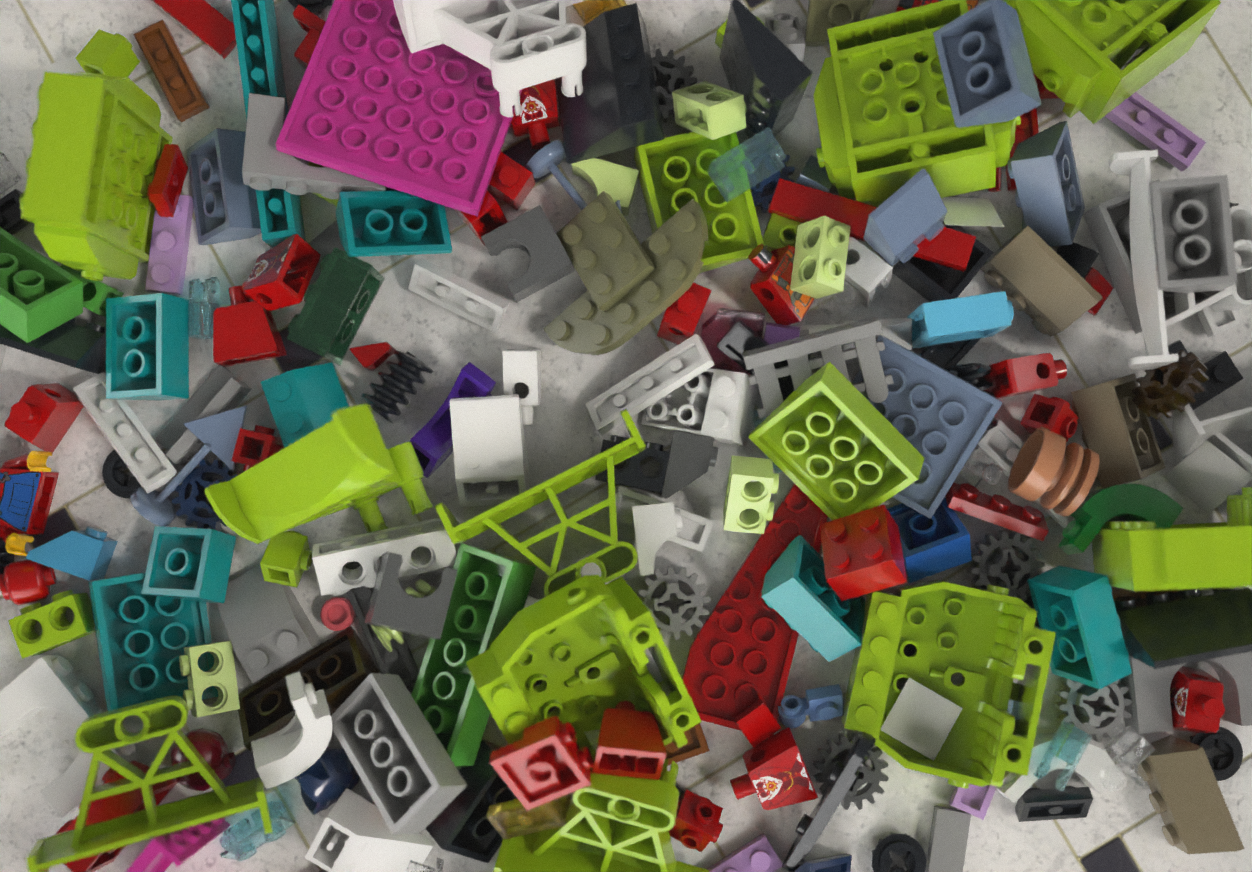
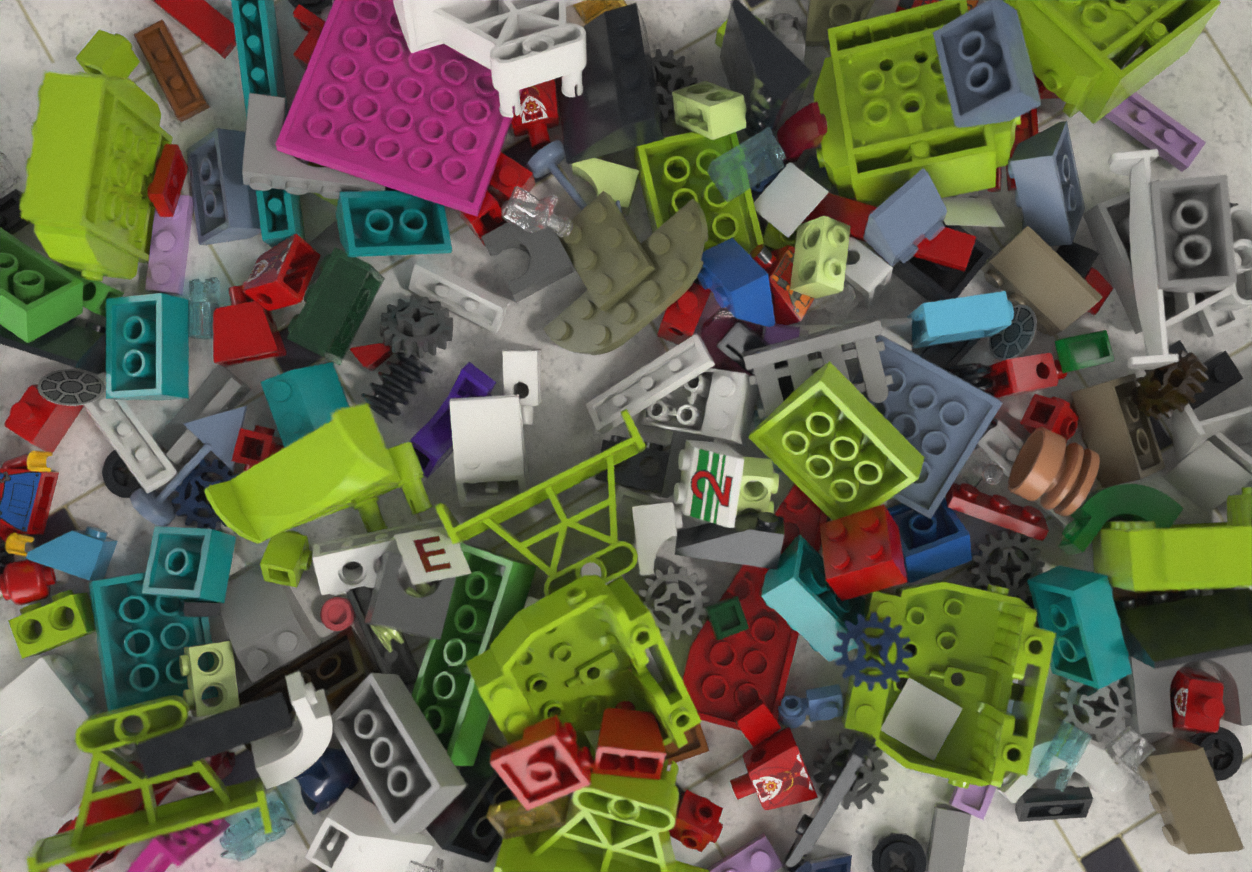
none -> sticker [38,369,105,406]
none -> black tile [136,691,293,780]
none -> black tile [178,602,220,617]
none -> dark grey gear [380,296,453,359]
none -> white sticker [394,526,471,585]
none -> clear piece [501,186,573,238]
none -> white slope [674,440,744,528]
none -> slope [675,512,785,570]
none -> blue slope [697,238,775,327]
none -> dark green tile [704,595,749,640]
none -> white sticker [754,162,829,237]
none -> dark red slope [777,102,827,164]
none -> dark blue gear [833,612,912,691]
none -> sticker [989,305,1037,361]
none -> green tile [1054,330,1115,374]

